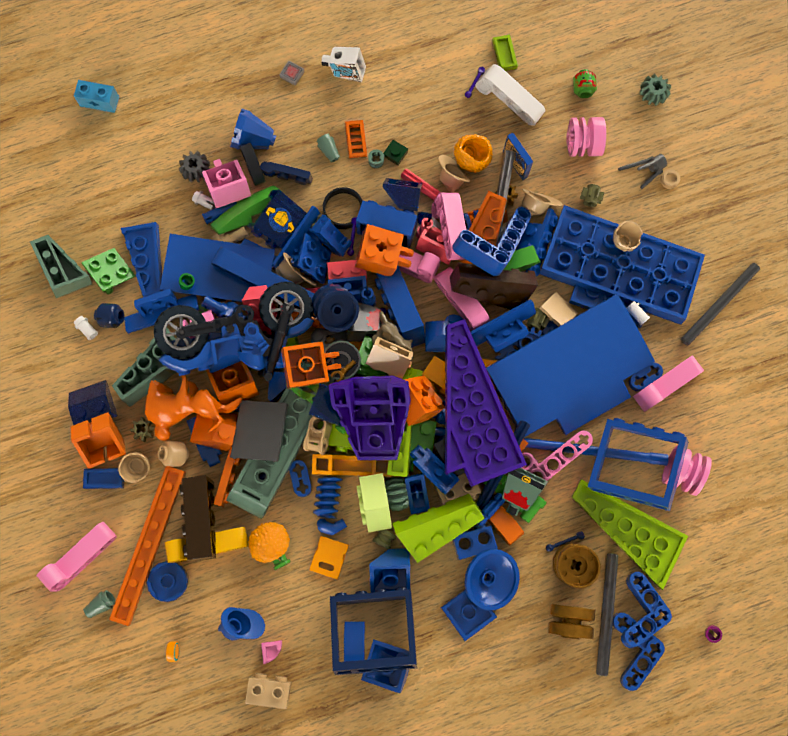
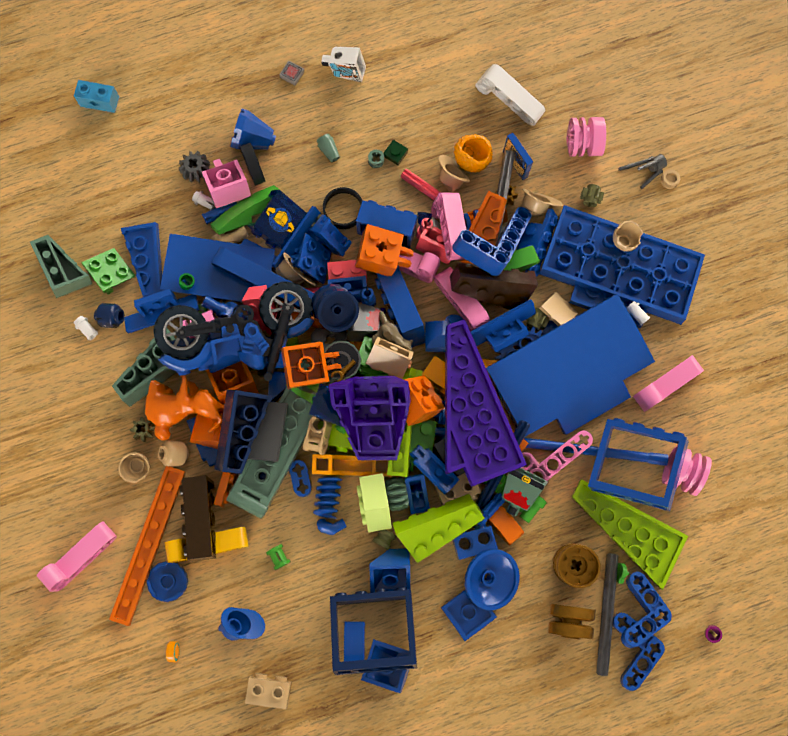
clear blue slope [68,380,118,425] -> none
orange piece [70,412,126,469] -> none
blue tile [83,468,124,489] -> none
sand green cone [83,590,115,618] -> none
light orange hair [248,522,290,563] -> none
dark blue hinge [260,161,313,185] -> none
bright pink tile [261,640,282,664] -> none
light orange piece [309,536,349,580] -> none
orange slope [345,120,367,159] -> none
dark purple hinge [347,217,357,256] -> none
clear blue slope [383,178,423,213] -> none
dark purple hinge [465,67,485,98] -> none
lime tile [492,34,518,71] -> none
dark blue hinge [546,531,585,552] -> none
bright green head [573,69,597,98] -> none
blue beam [629,363,663,391] -> none
sand green gear [639,73,671,106] -> none
dark grey axle [681,263,760,346] -> none
none -> dark blue wedge [214,390,273,474]
none -> bright green piece [617,563,629,584]

